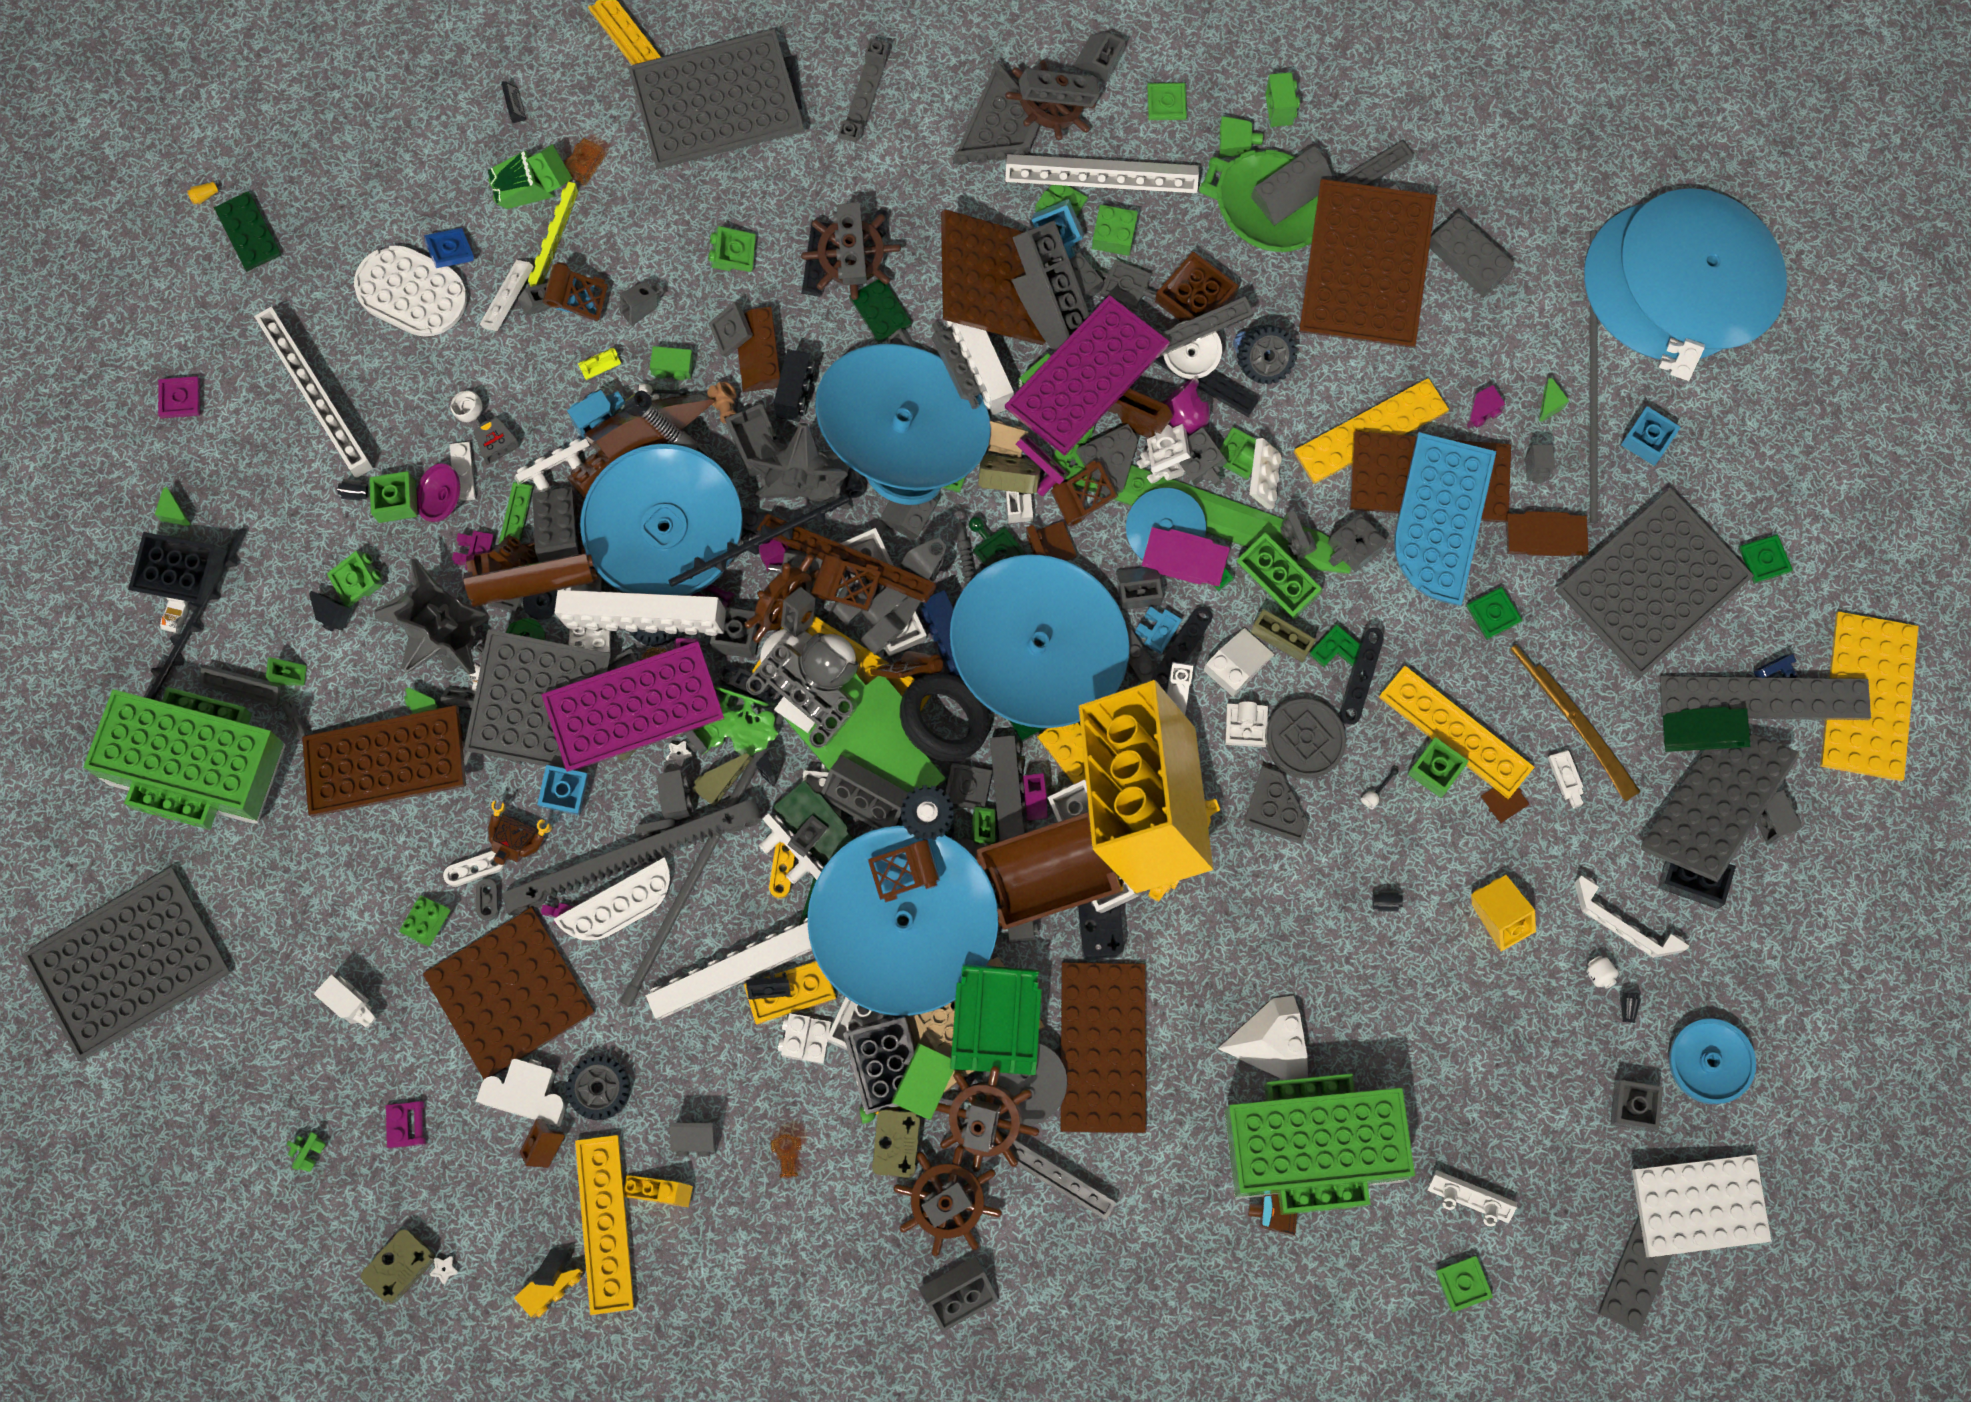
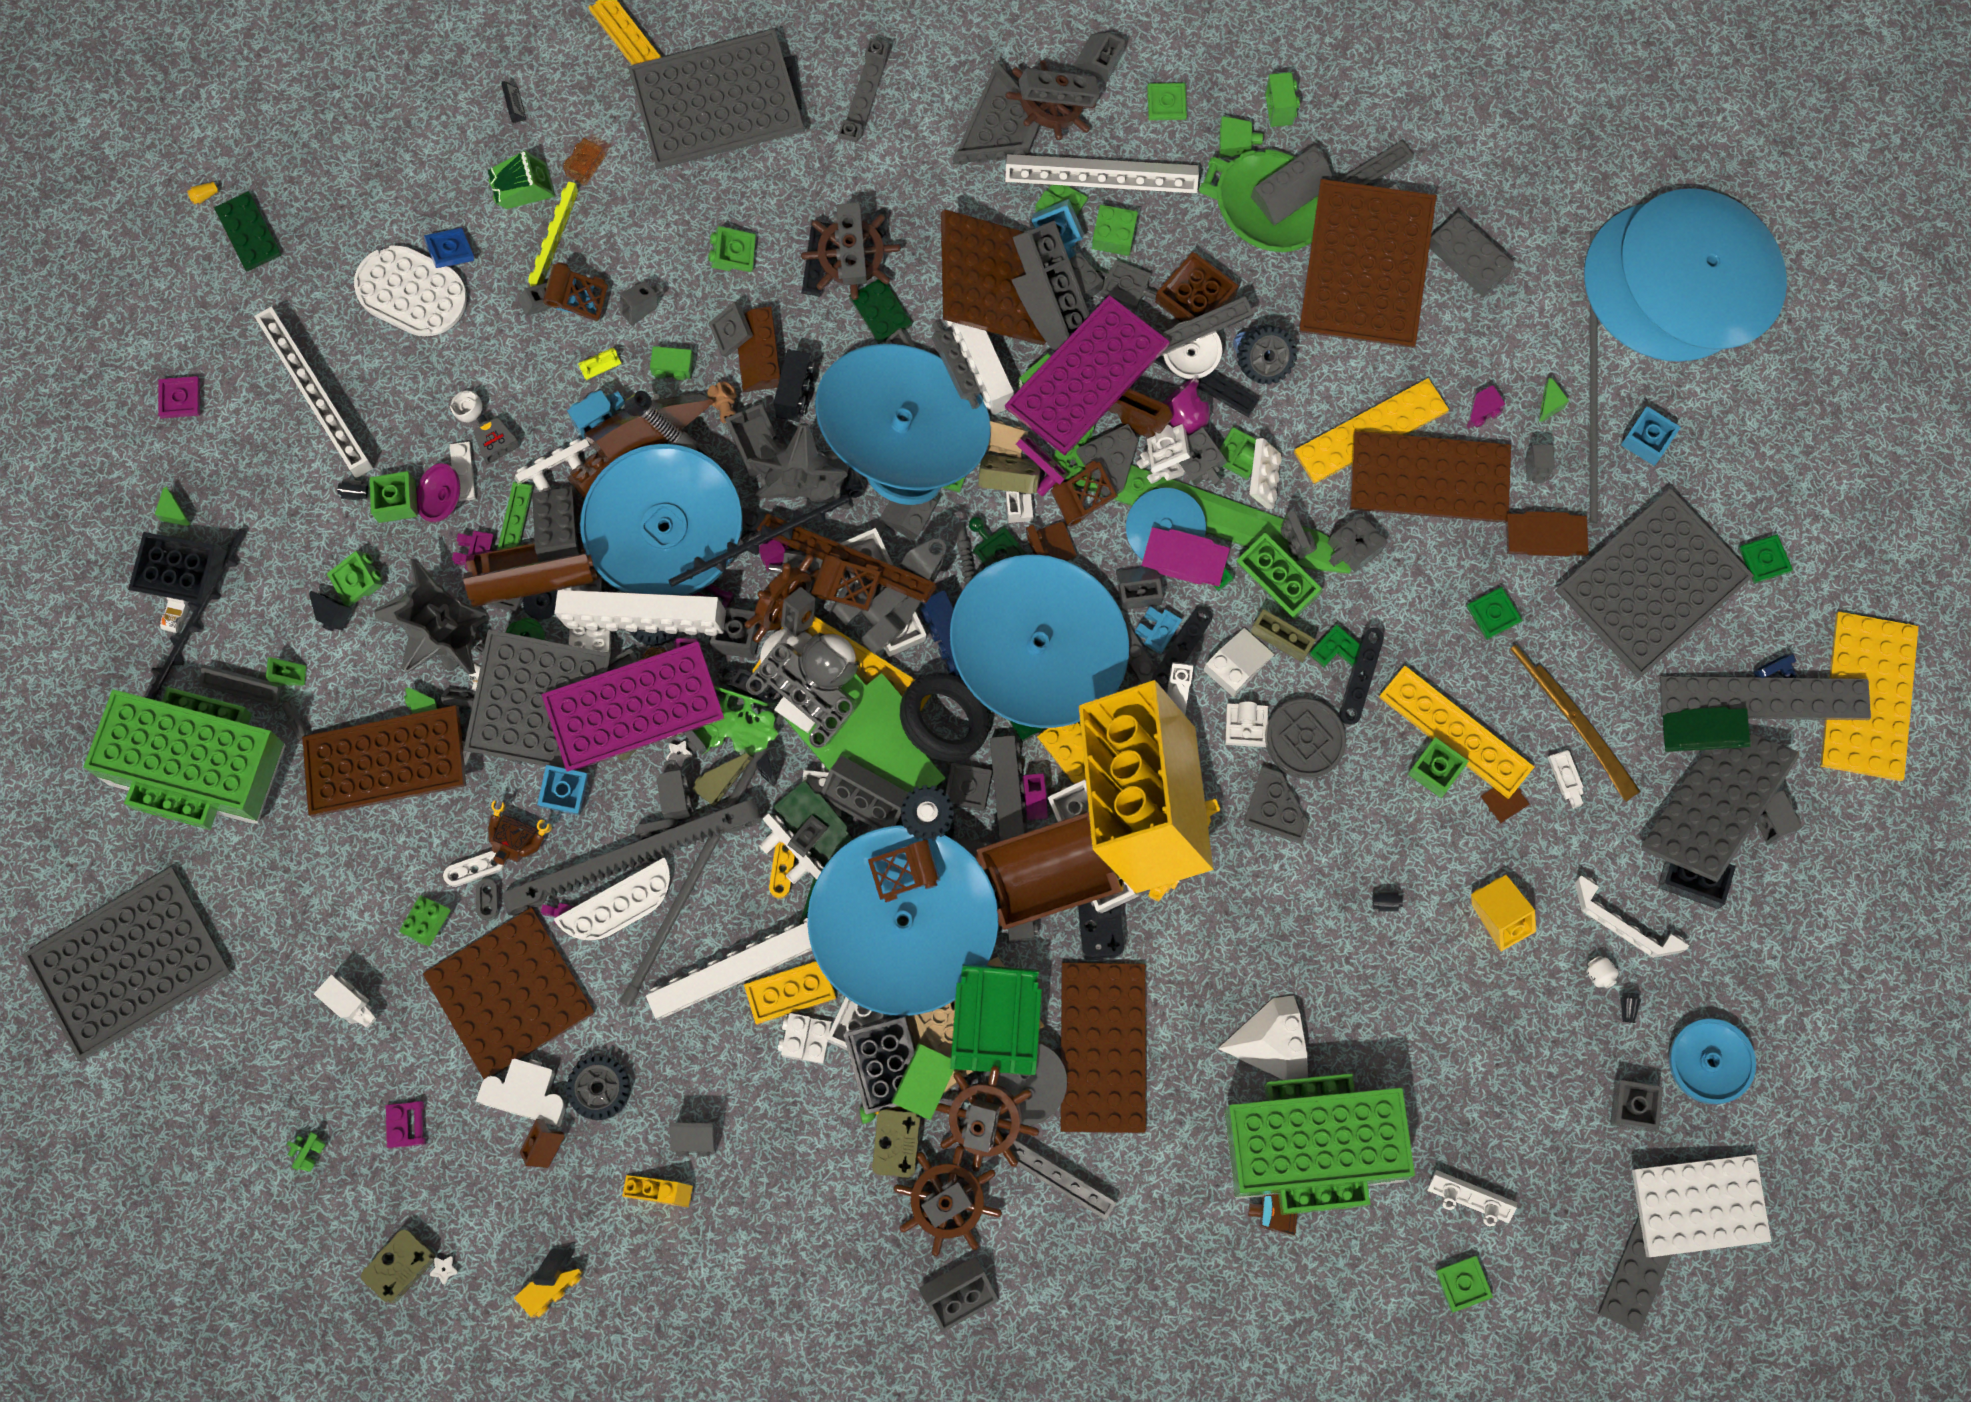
white plate [480,260,534,331] -> none
reddish brown plate [489,534,539,570] -> none
bright green brick [527,144,572,193] -> none
yellow plate [575,1135,635,1315] -> none
hinge [639,383,687,397] -> none
black plate [746,972,791,1000] -> none
clear orange connector [771,1134,802,1178] -> none
reddish brown piece [870,651,943,679] -> none
bright green slope [970,807,995,844] -> none
white hinge [1361,767,1399,809] -> none
dark azure plate [1394,432,1496,606] -> none
white plate [1659,338,1705,381] -> none

